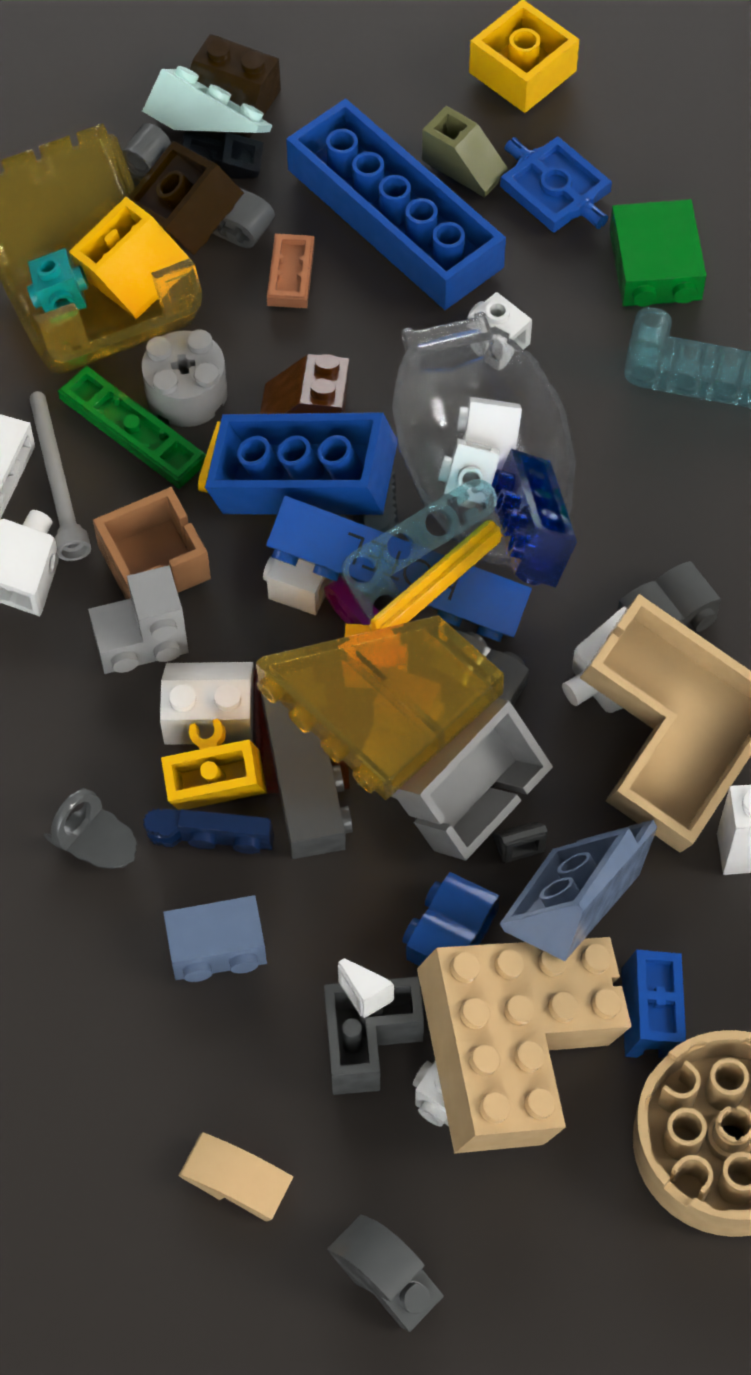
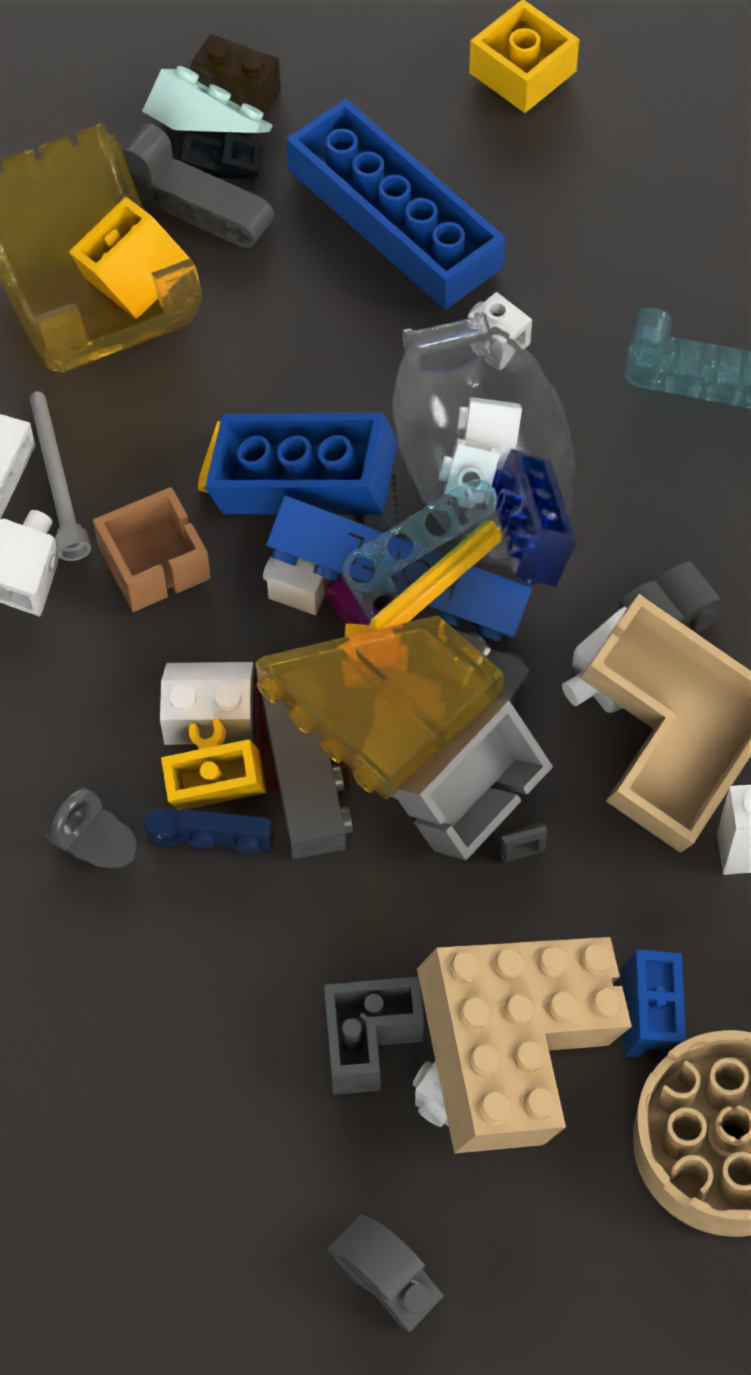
teal brick [27,248,89,321] -> none
green plate [58,365,206,489] -> none
light grey brick [88,565,189,674] -> none
dark brown slope [128,141,244,255] -> none
light grey brick [142,329,228,427] -> none
sand blue brick [163,895,267,982] -> none
tan slope [178,1132,294,1222] -> none
reddish brown slope [260,354,349,414] -> none
nougat plate [267,233,315,308] -> none
white slope [338,958,394,1018] -> none
blue brick [403,872,500,966] -> none
olive slope [422,105,508,198] -> none
blue plate [500,136,612,233] -> none
sand blue slope [500,820,657,961] -> none
green brick [609,199,707,307] -> none

